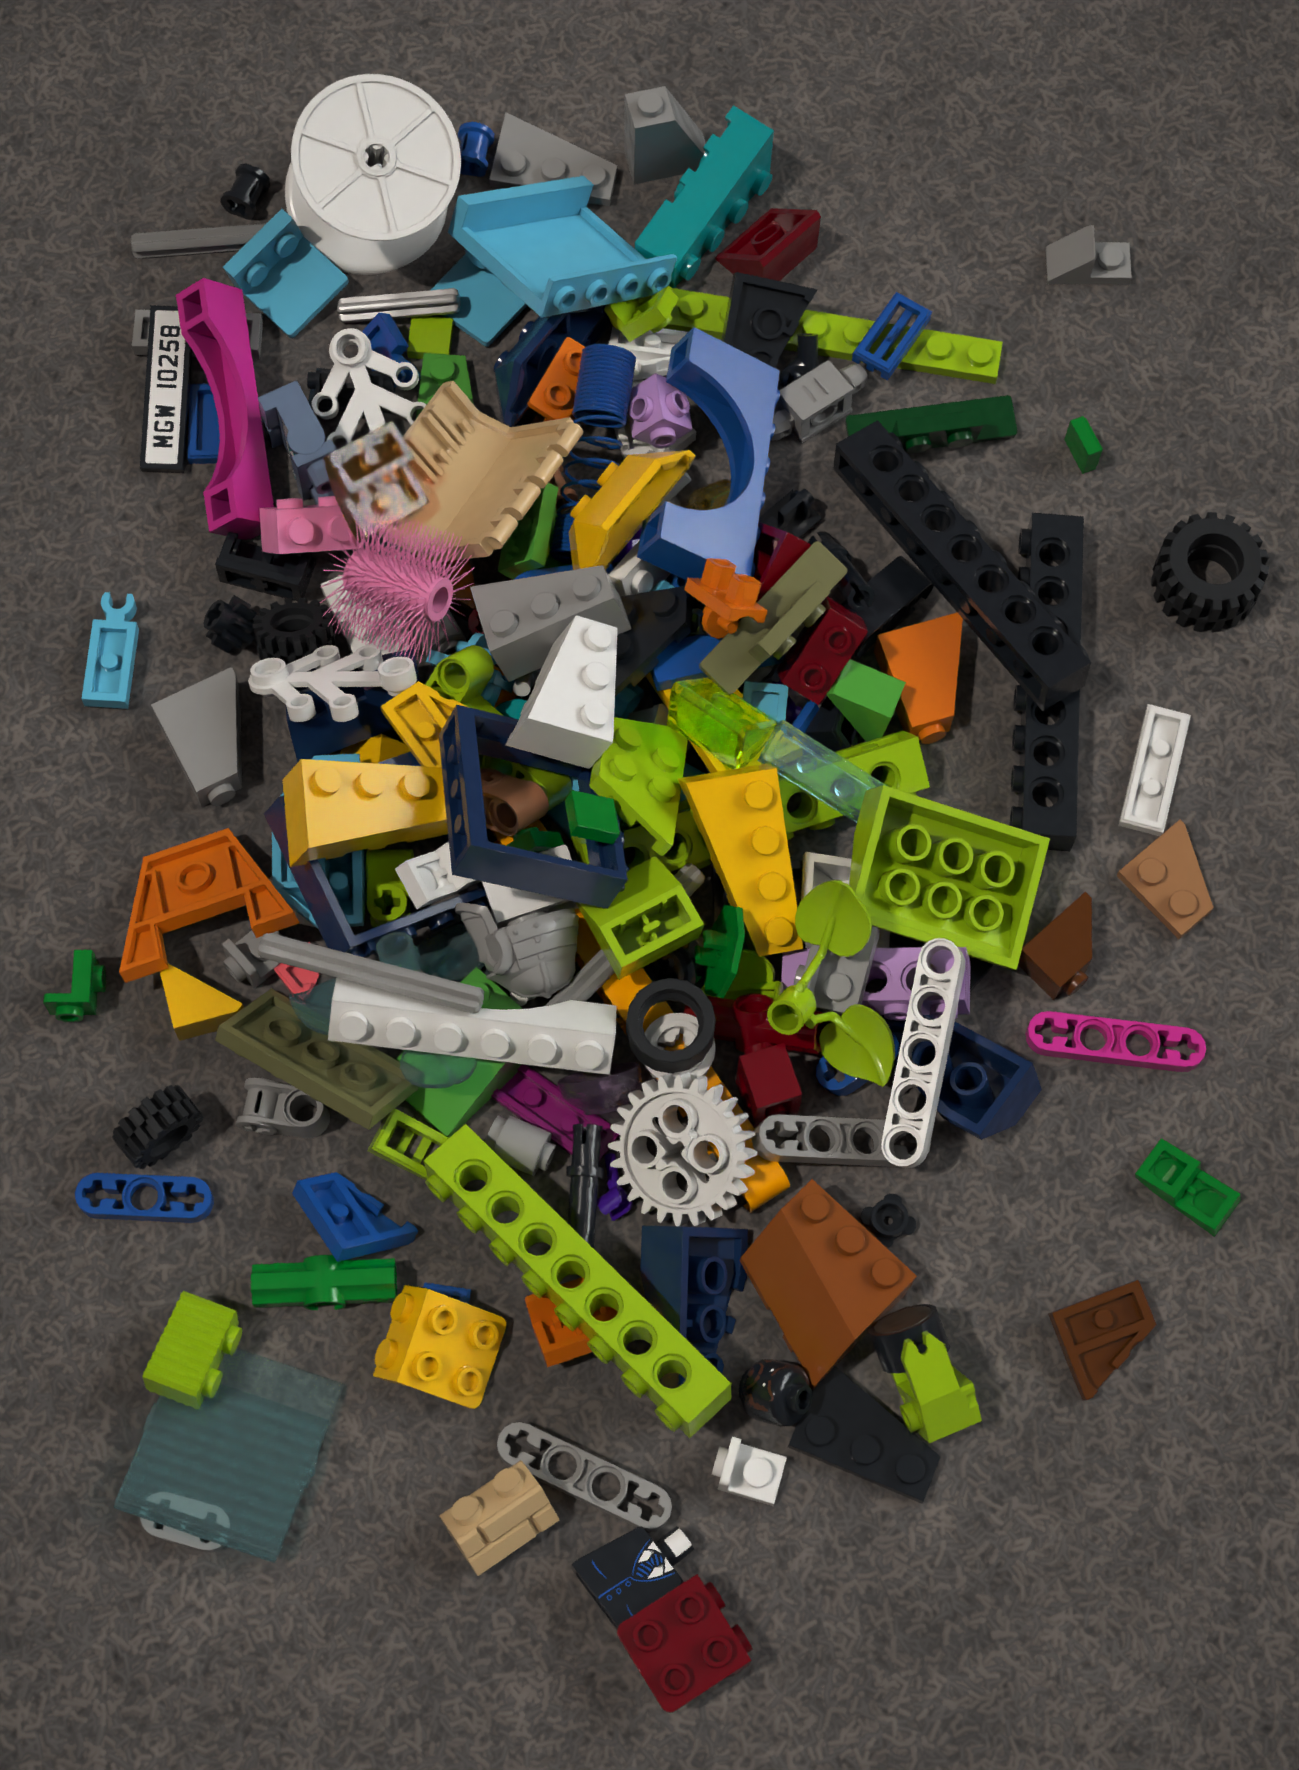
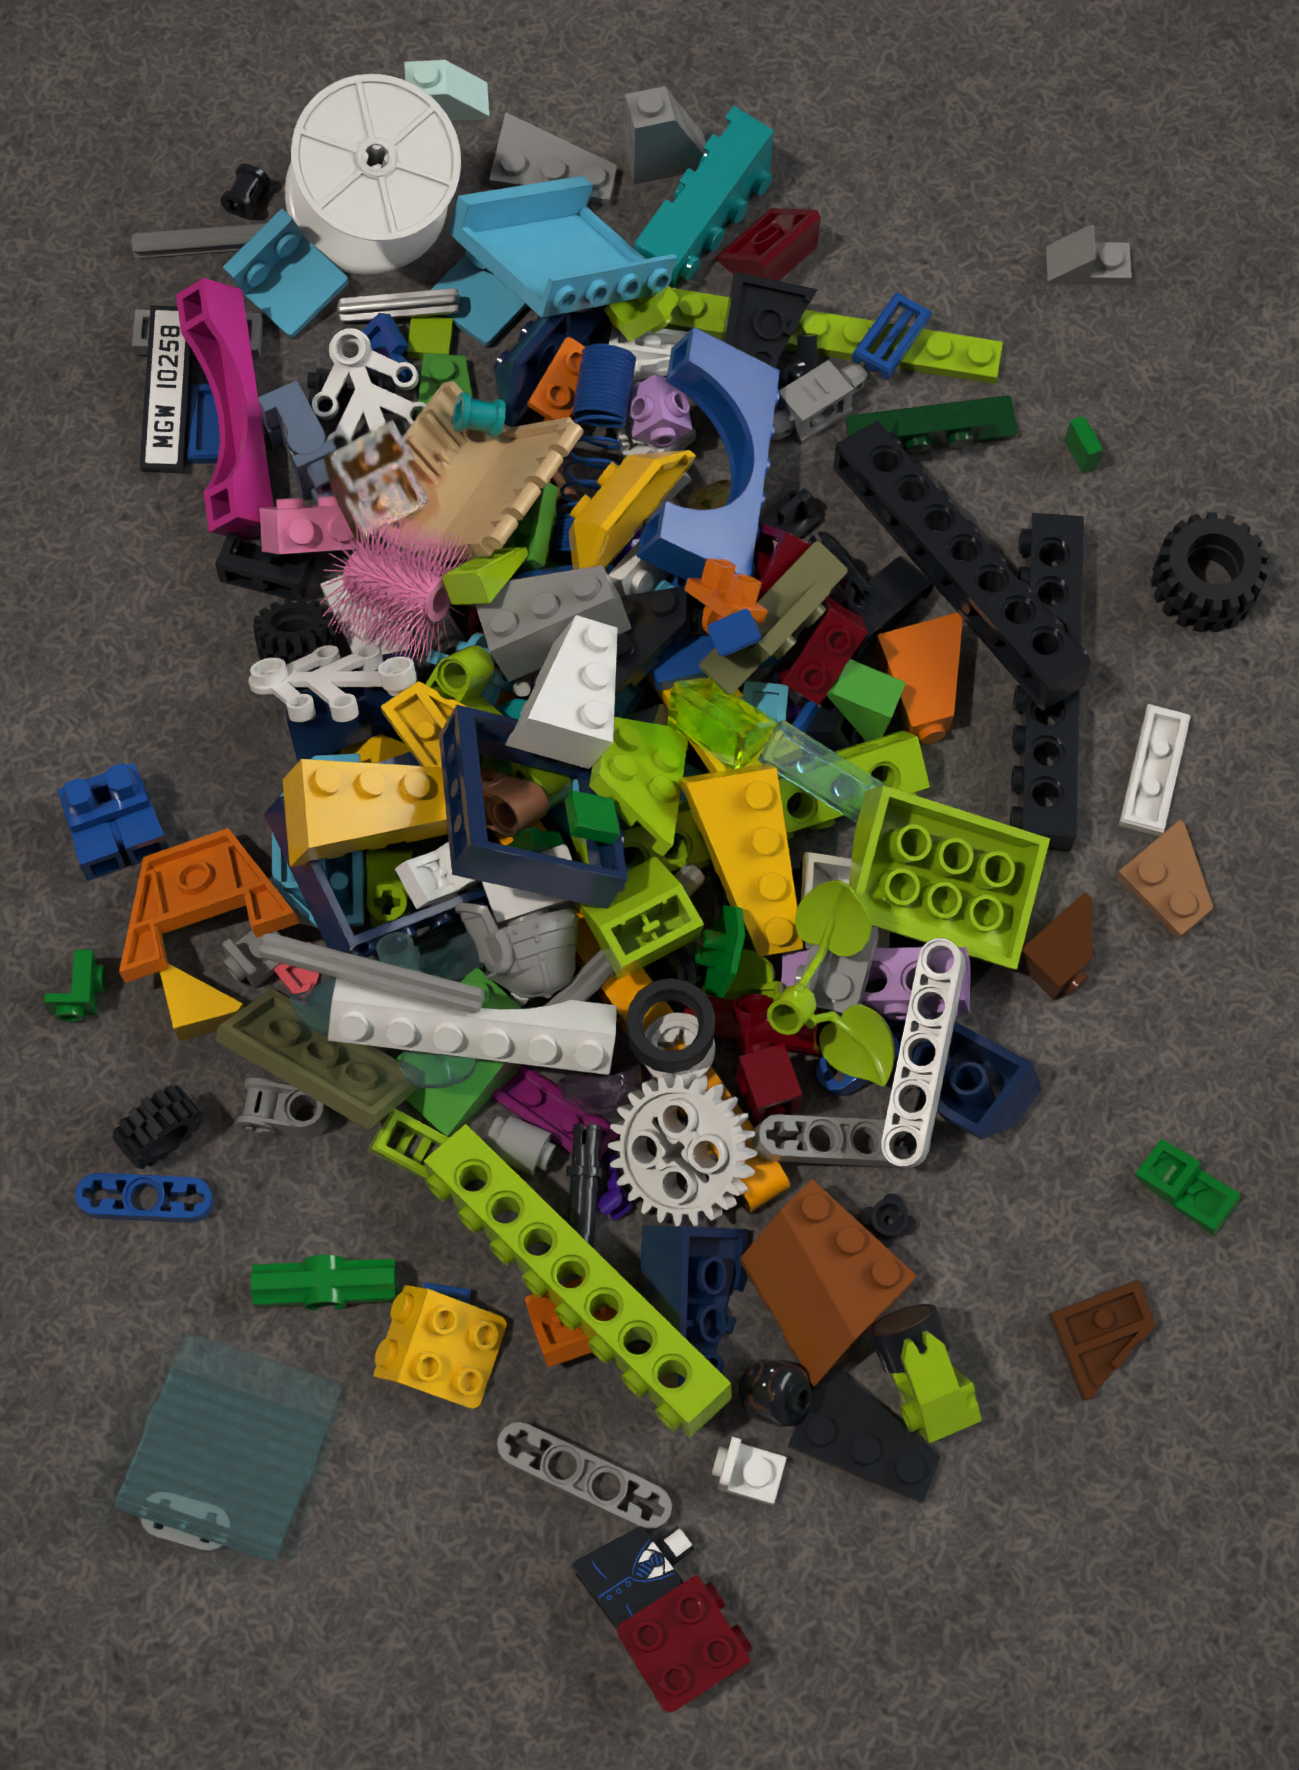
medium azure plate [81,592,139,709] -> none
lime brick [142,1291,243,1409] -> none
light grey slope [151,667,242,807] -> none
black gear [203,595,257,653] -> none
blue wing [292,1172,418,1262] -> none
tan brick [439,1460,559,1576] -> none
blue bush [458,122,495,177] -> none
dark pink beam [1025,1011,1206,1072] -> none
none -> blue hips [57,762,169,881]
none -> light aqua slope [404,60,490,121]
none -> lime slope [442,547,529,605]
none -> teal bush [452,392,506,438]
none -> blue slope [708,609,762,657]

